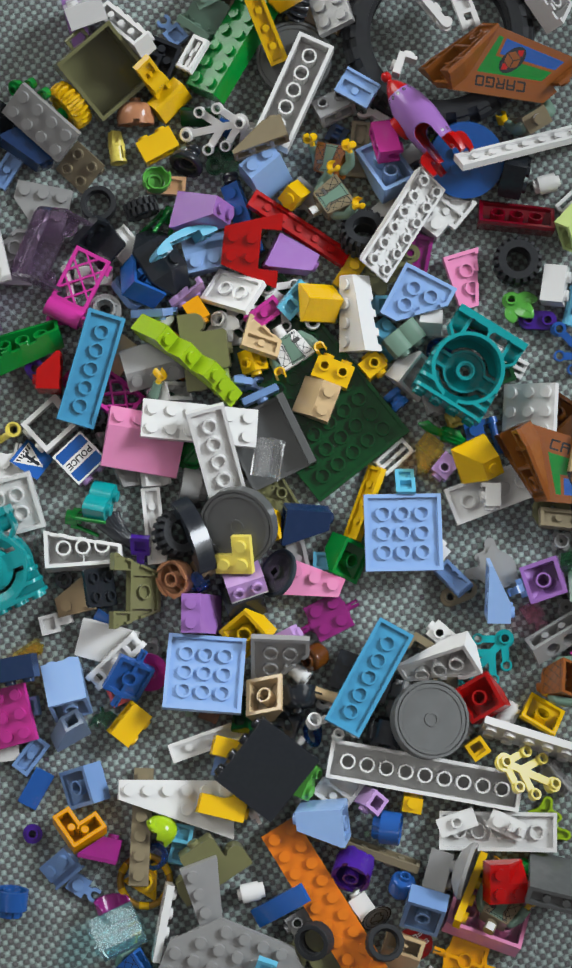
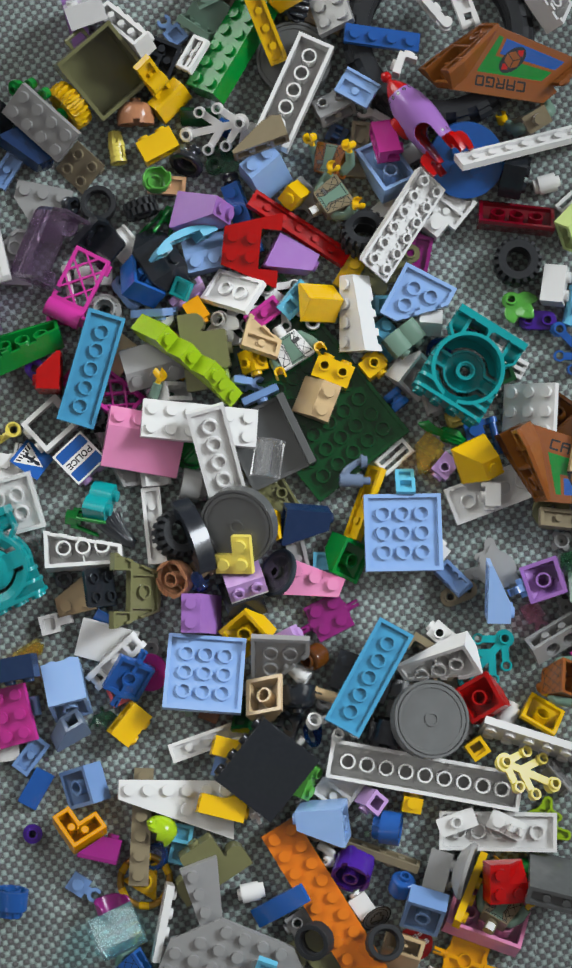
medium blue plate [39,845,85,890] -> none
dark purple plate [130,534,151,565] -> none
bright pink wing [442,247,479,309] -> none
none -> black bush [61,196,80,214]
none -> teal tile [169,276,194,301]
none -> white arm [317,841,336,868]
none -> sand blue plant [339,454,371,488]
none -> blue plate [343,23,420,54]

